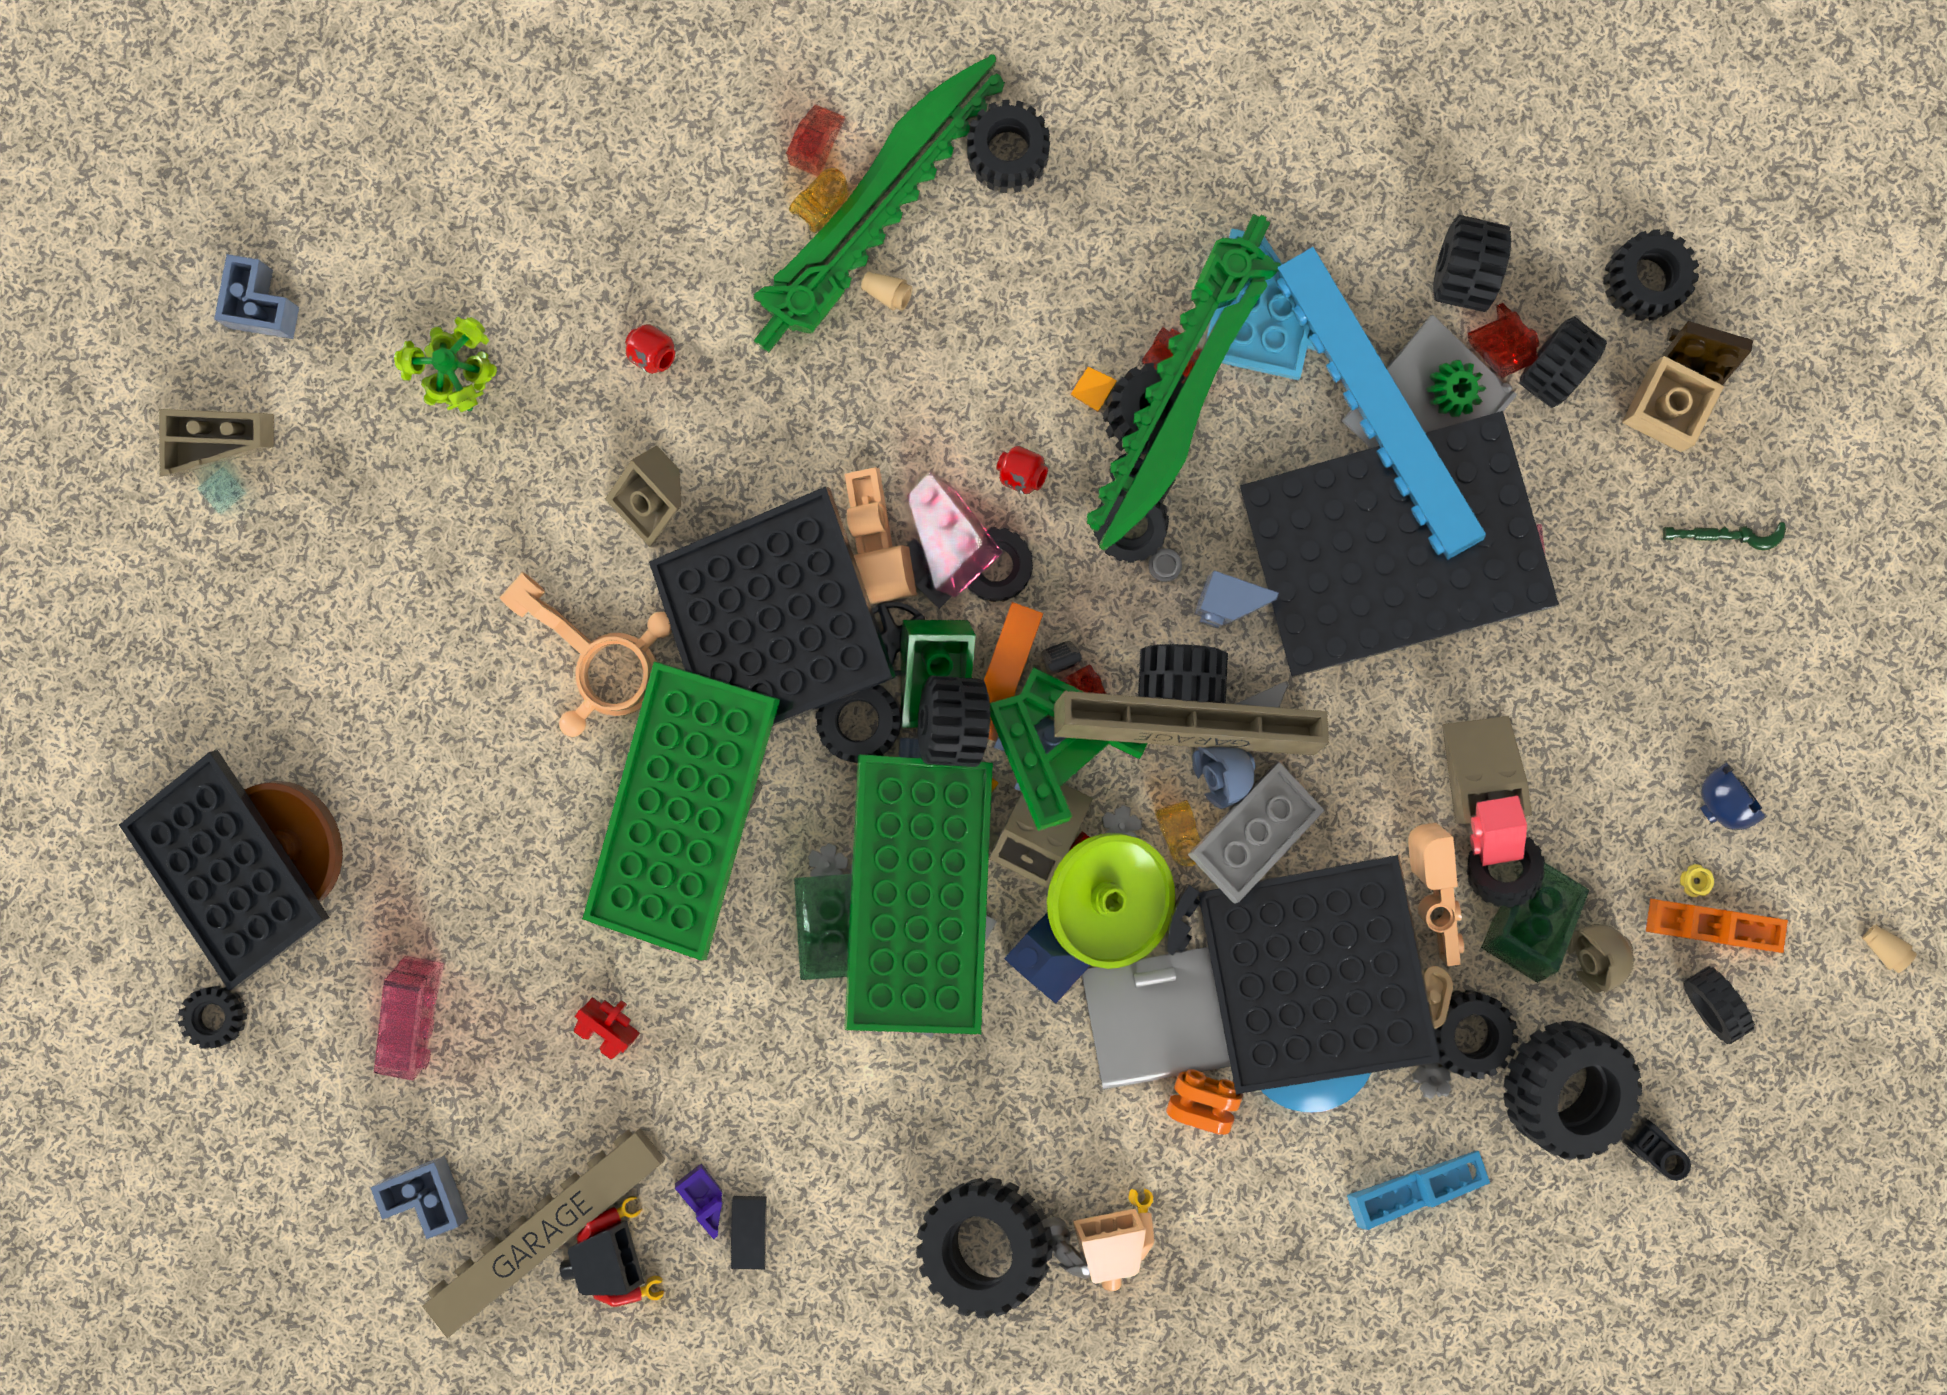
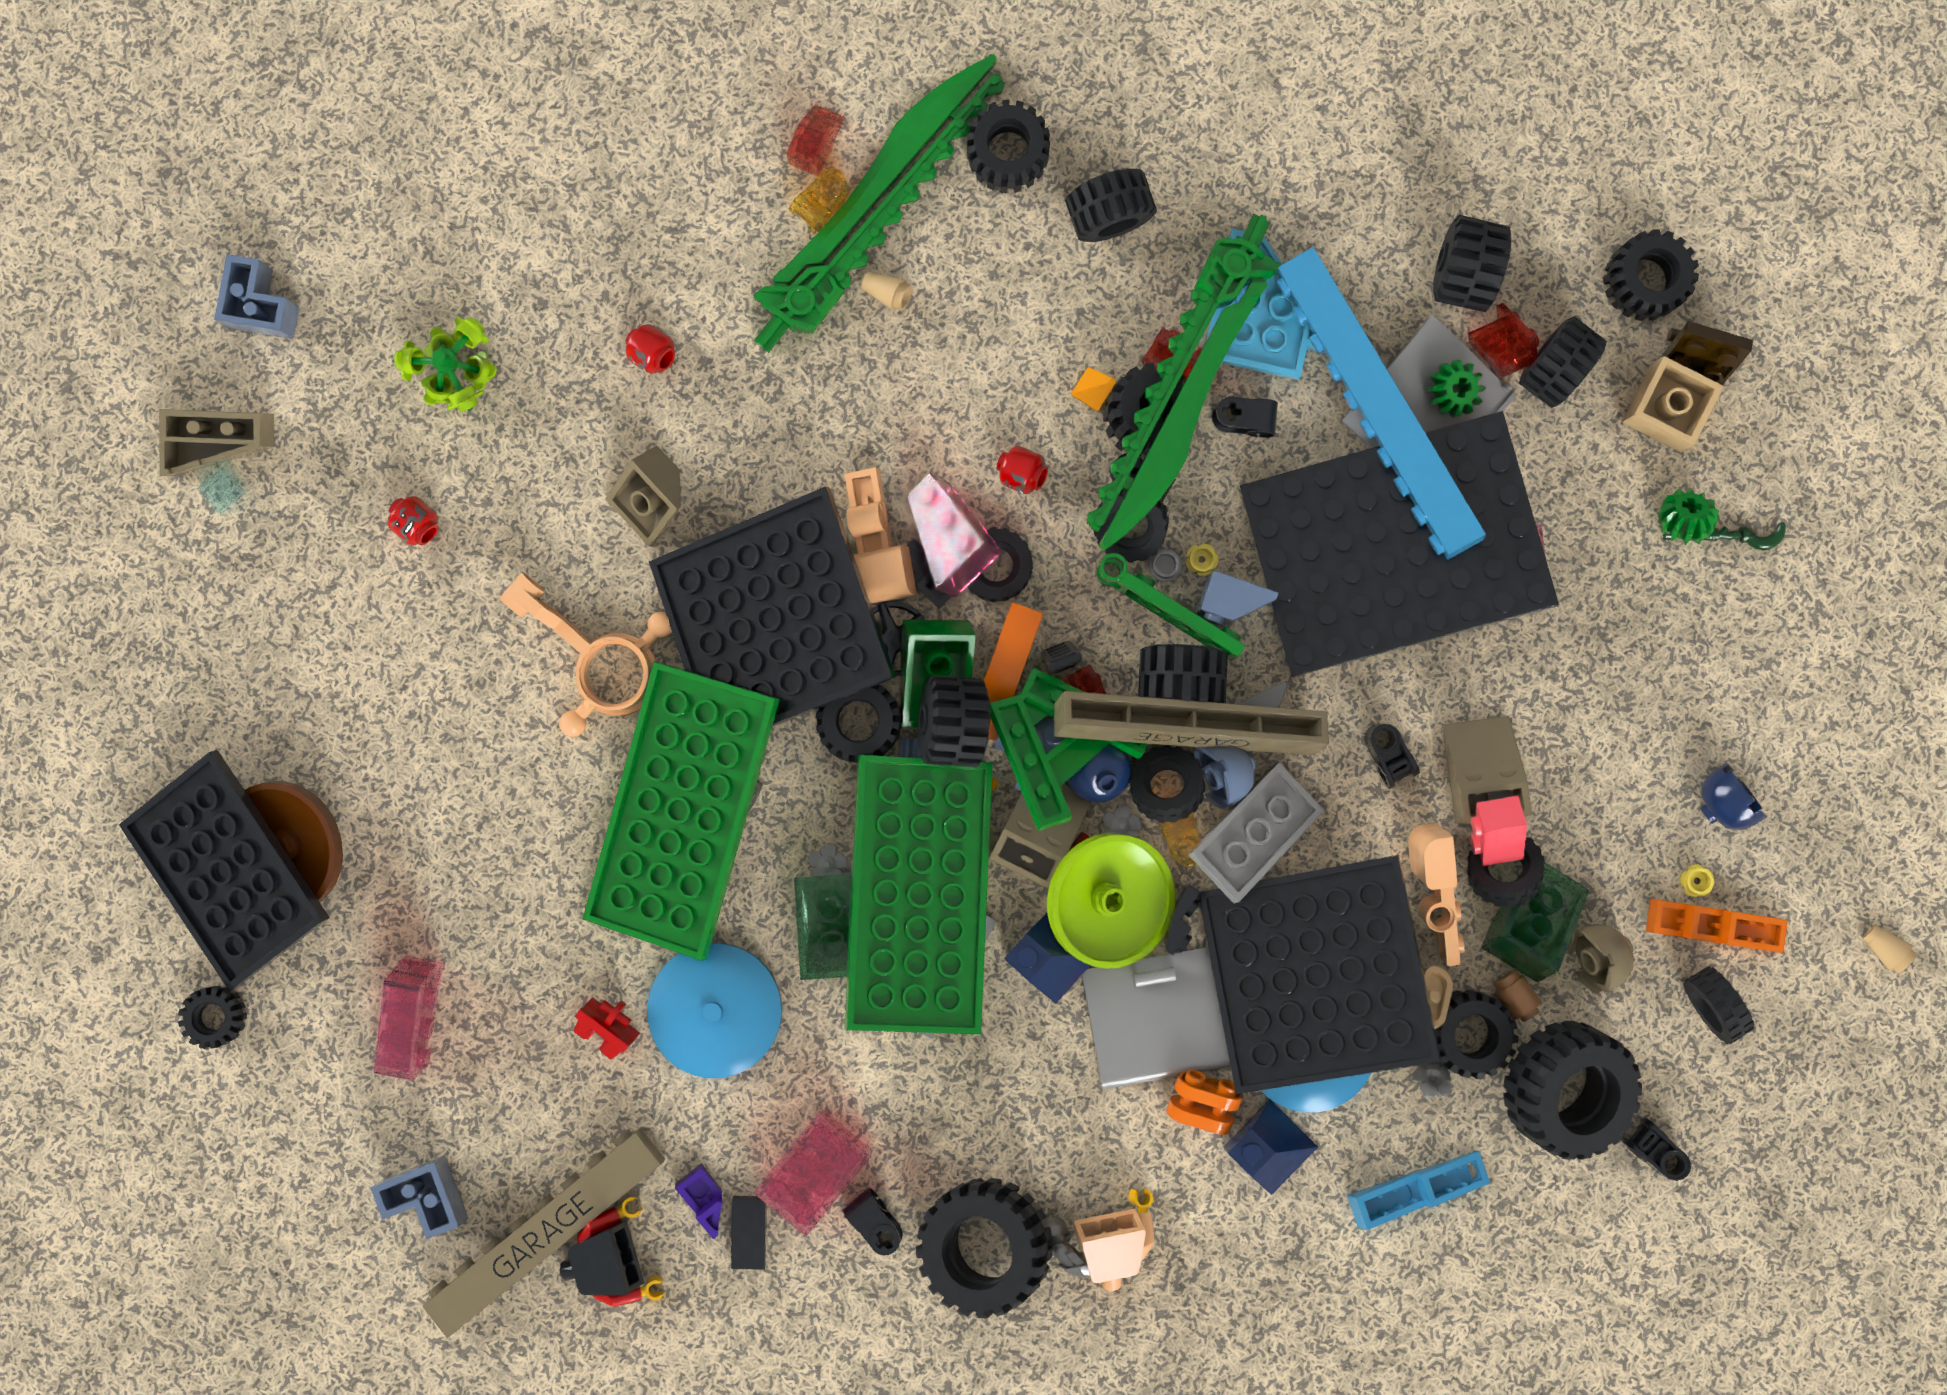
none -> red head [387,496,439,546]
none -> dark azure dish [647,943,782,1078]
none -> clear pink brick [754,1107,873,1236]
none -> black piece [842,1187,903,1256]
none -> black tyre [1065,168,1157,242]
none -> dark blue cylinder [1066,744,1132,802]
none -> green hinge [1096,553,1246,661]
none -> black tyre [1129,745,1205,823]
none -> light yellow plate [1186,543,1219,576]
none -> black piece [1212,397,1278,438]
none -> dark blue slope [1223,1099,1318,1195]
none -> black piece [1364,724,1420,789]
none -> medium nougat brick [1493,969,1542,1022]
none -> green gear [1658,488,1719,545]

